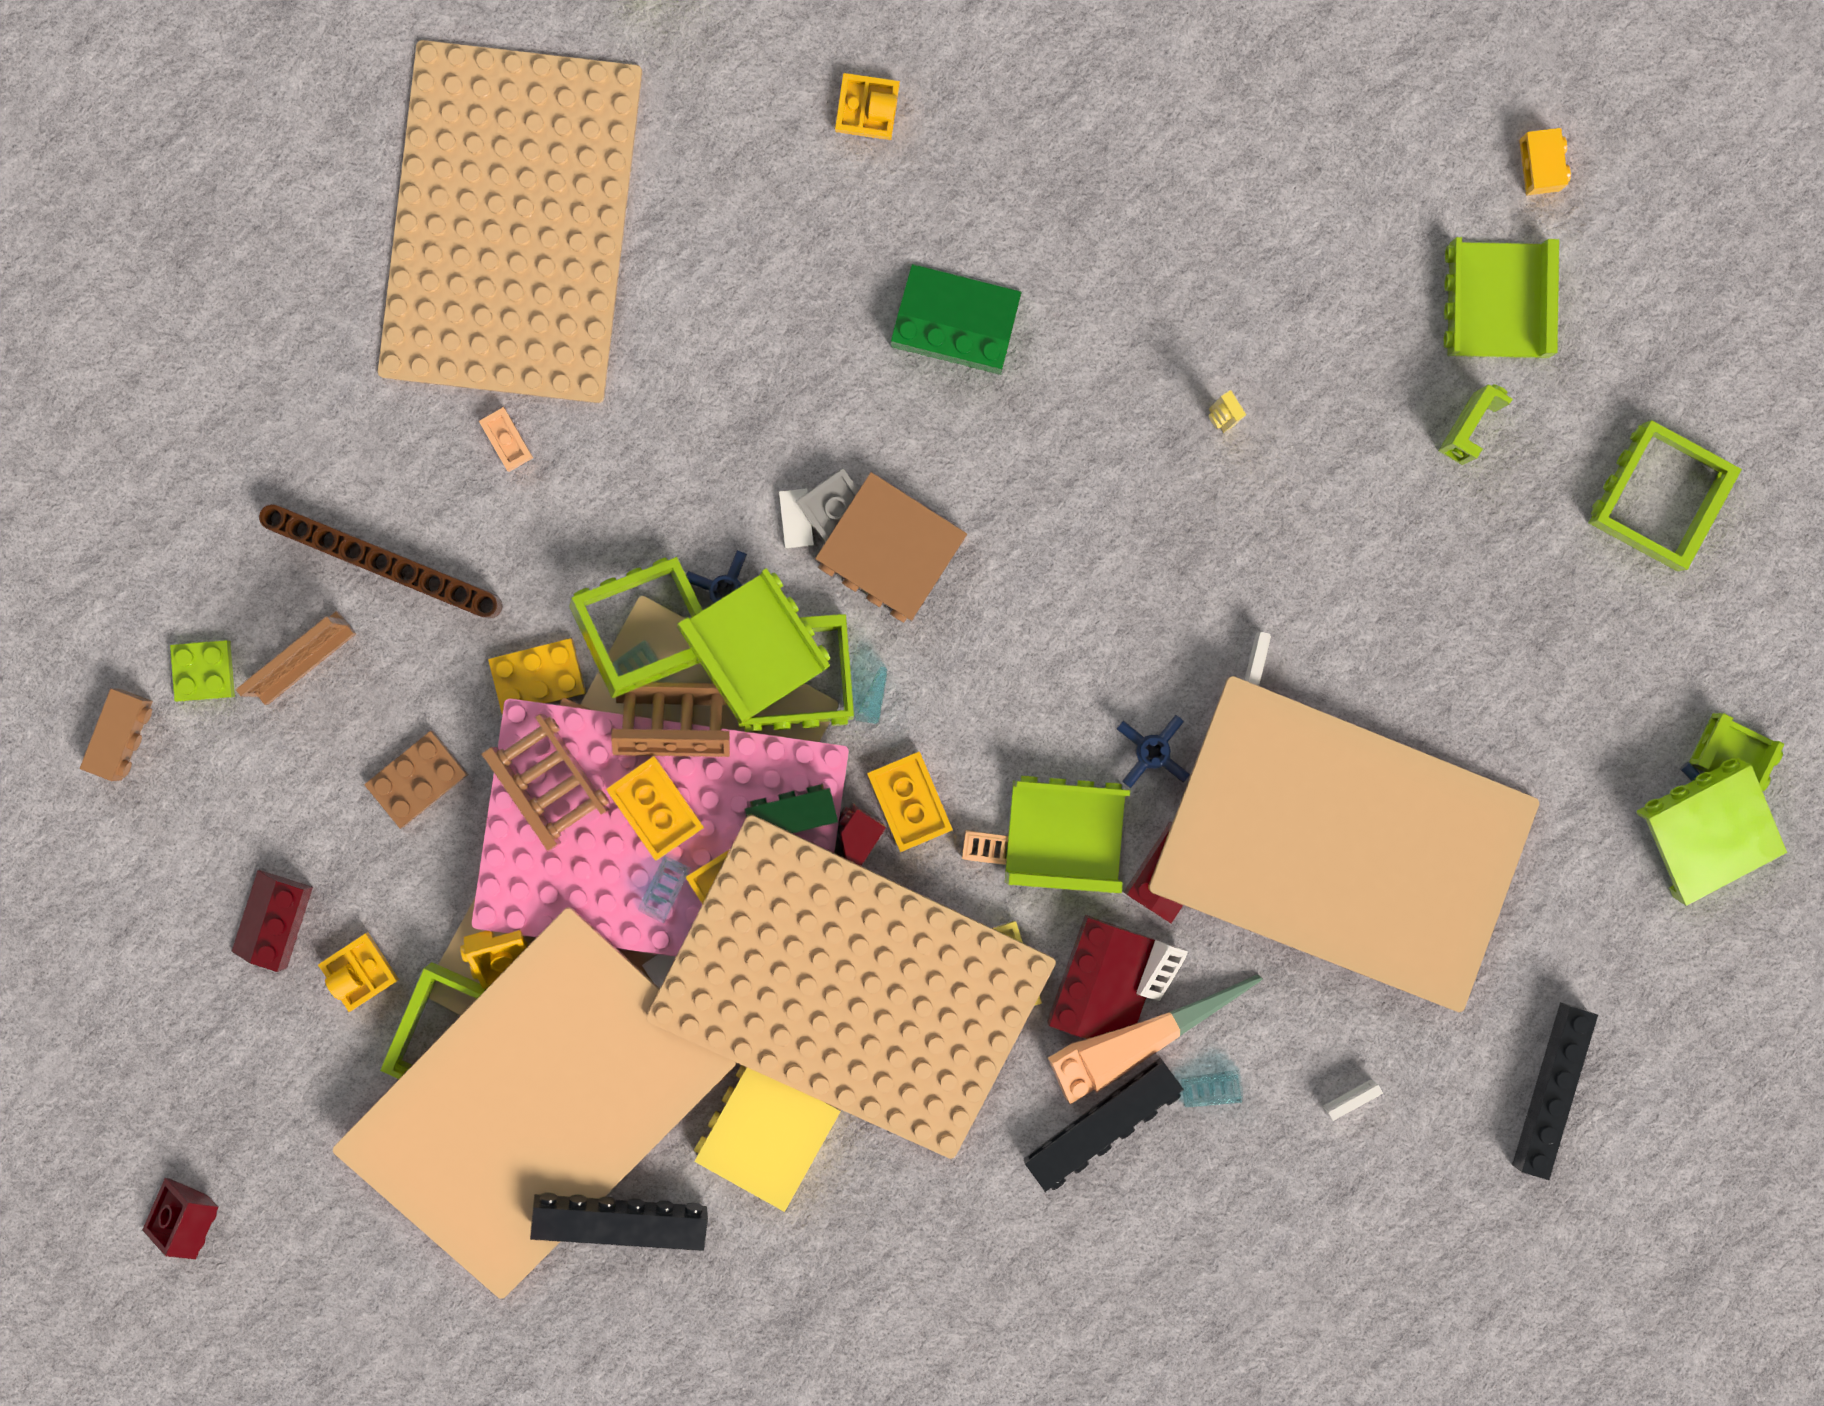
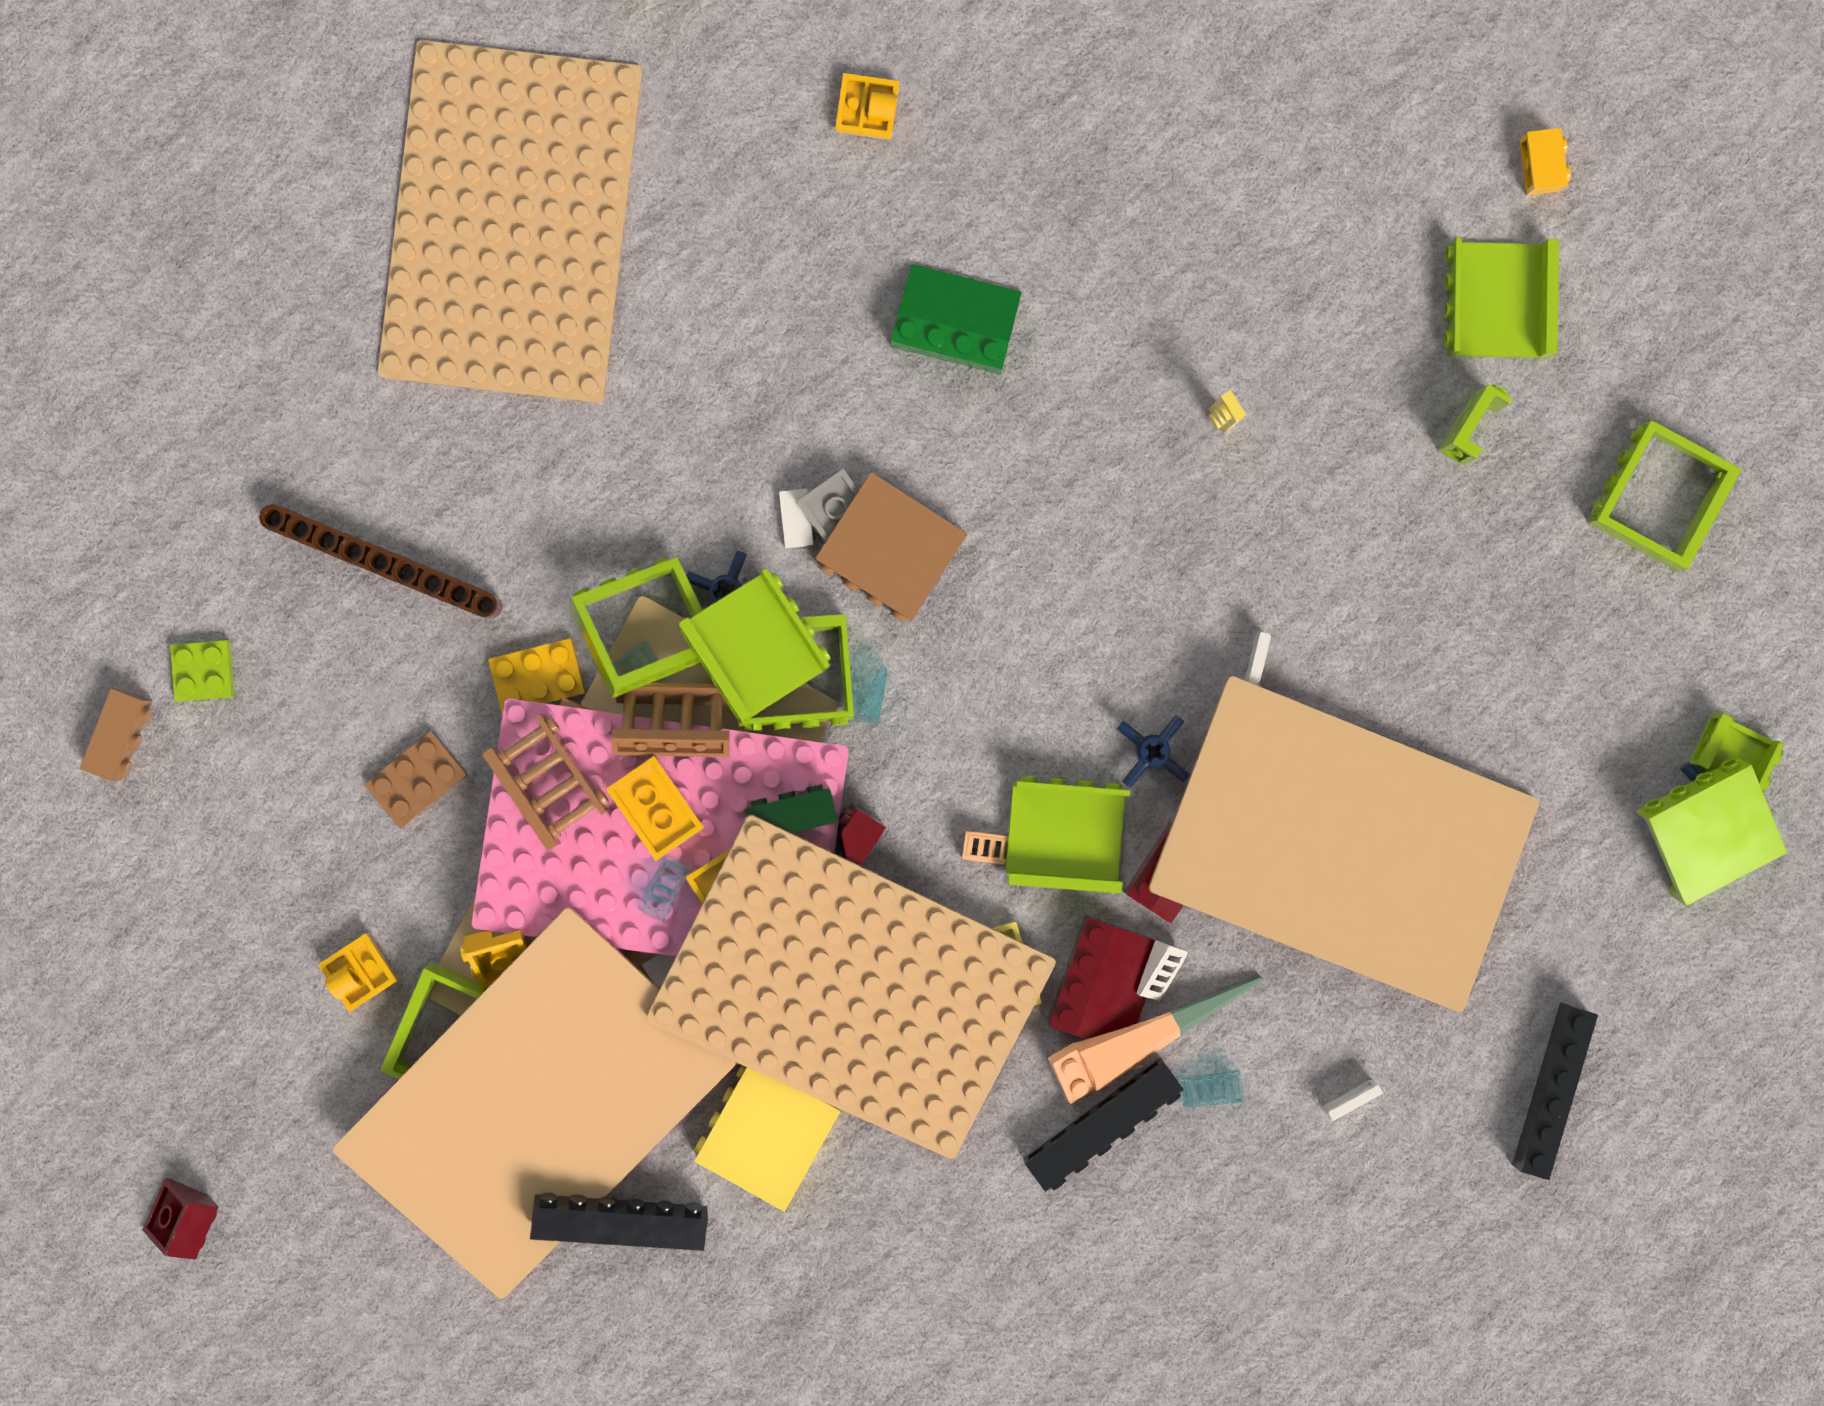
dark red slope [231,870,313,972] -> none
medium nougat fence [235,611,356,705] -> none
light nougat plate [479,407,534,472] -> none
yellow plate [867,751,953,852] -> none

